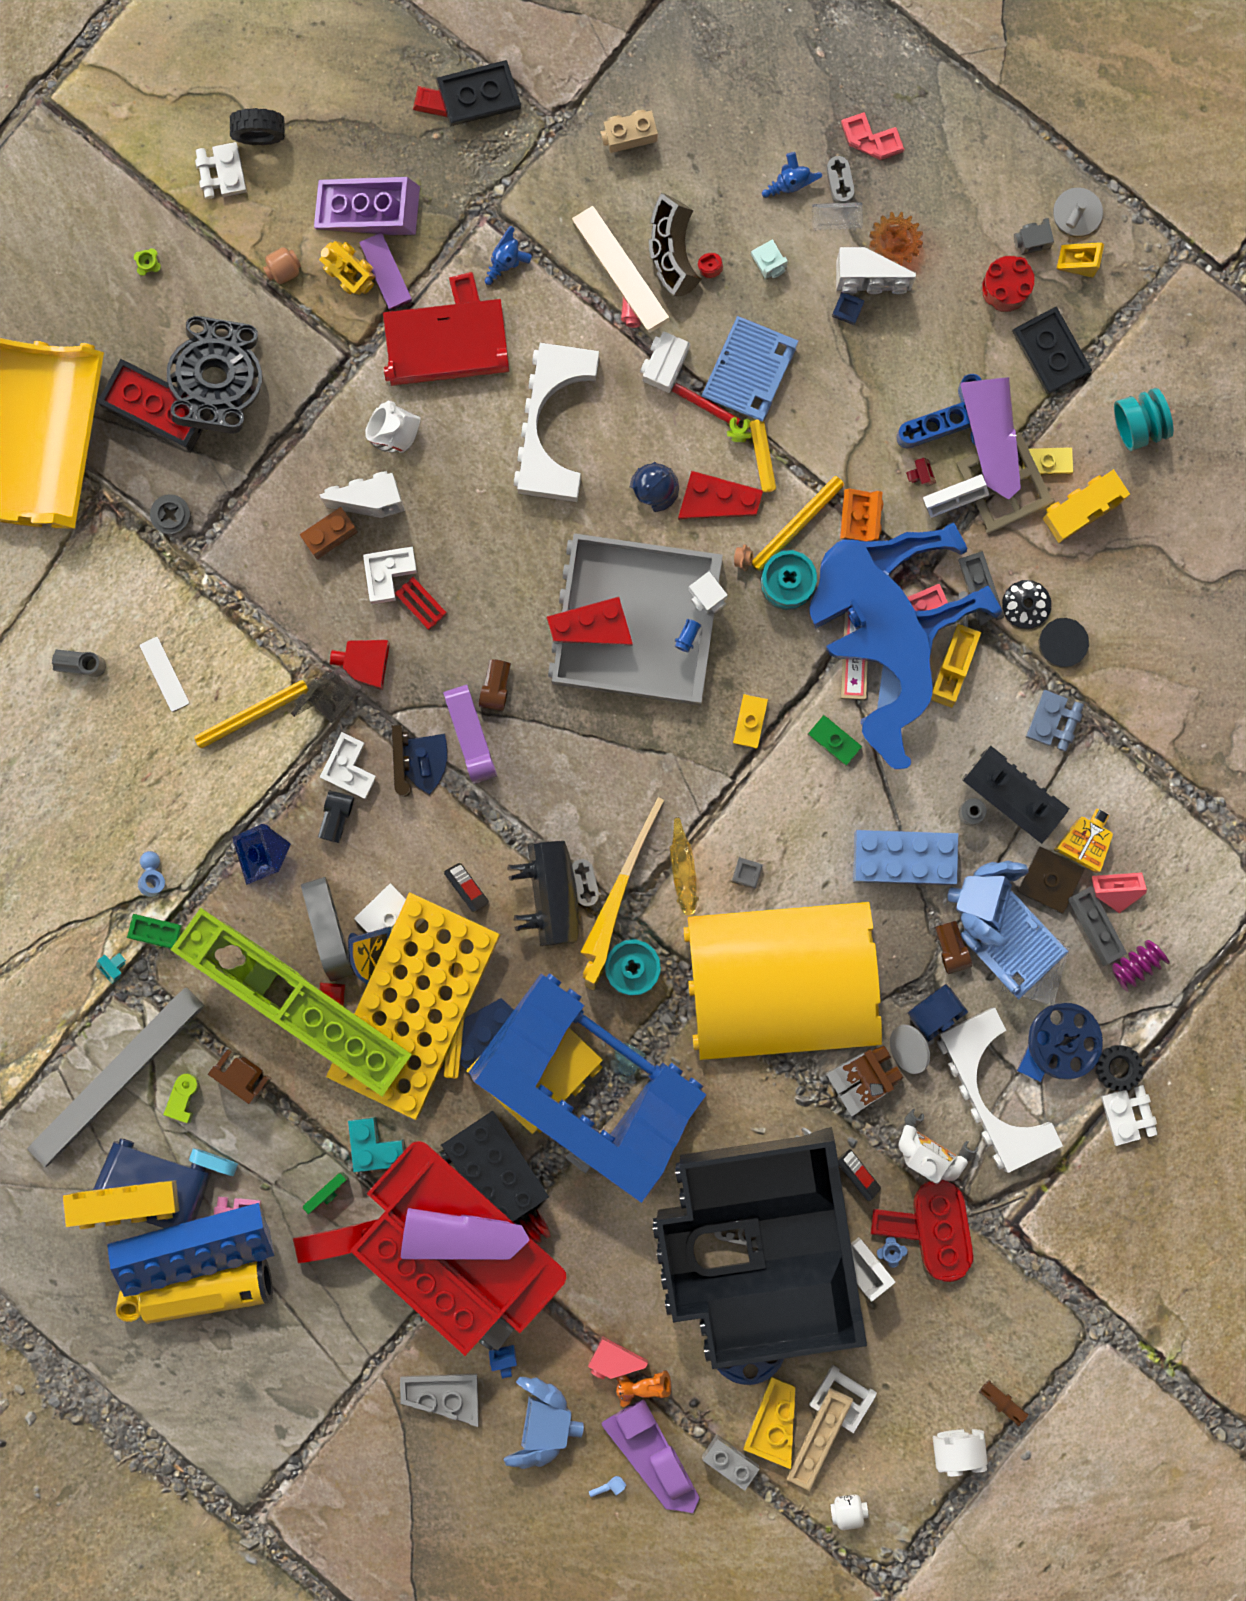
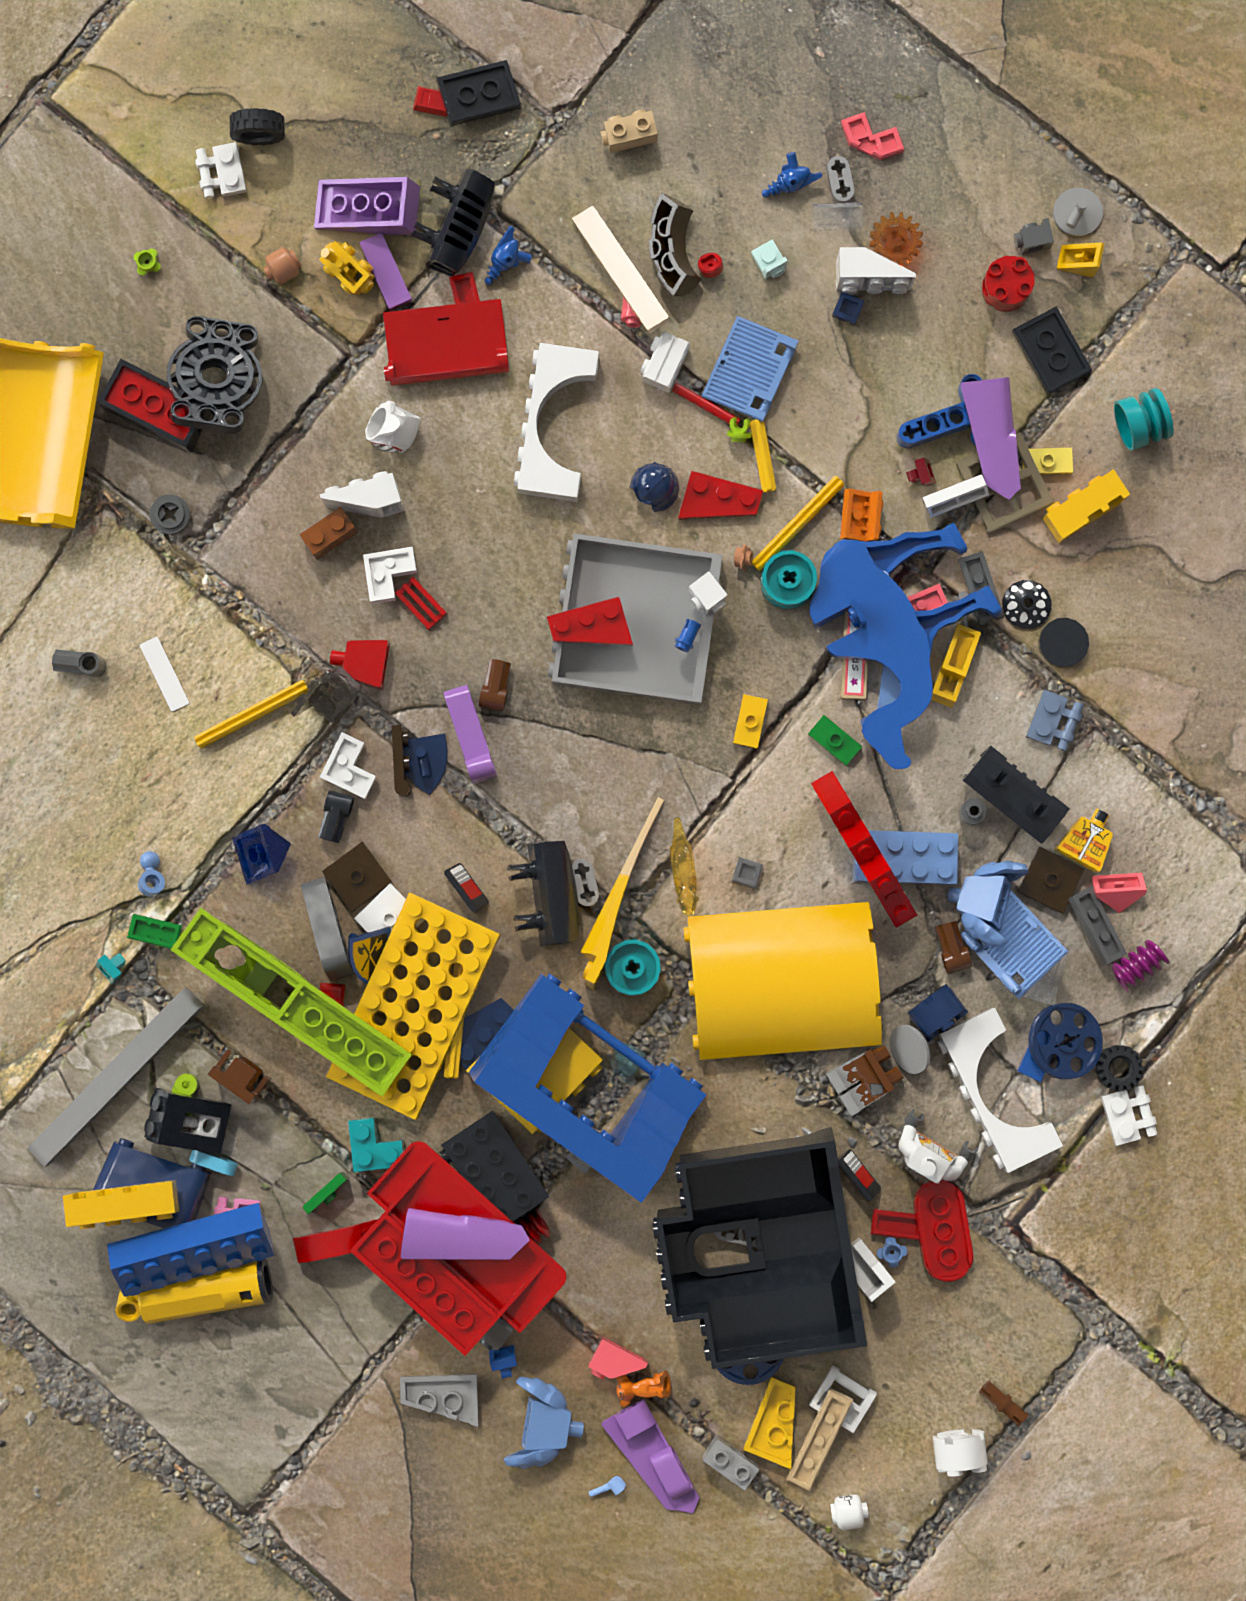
none -> black brick [144,1087,232,1154]
none -> dark brown plate [322,841,392,912]
none -> black piece [411,169,495,277]
none -> red arch [811,771,918,928]

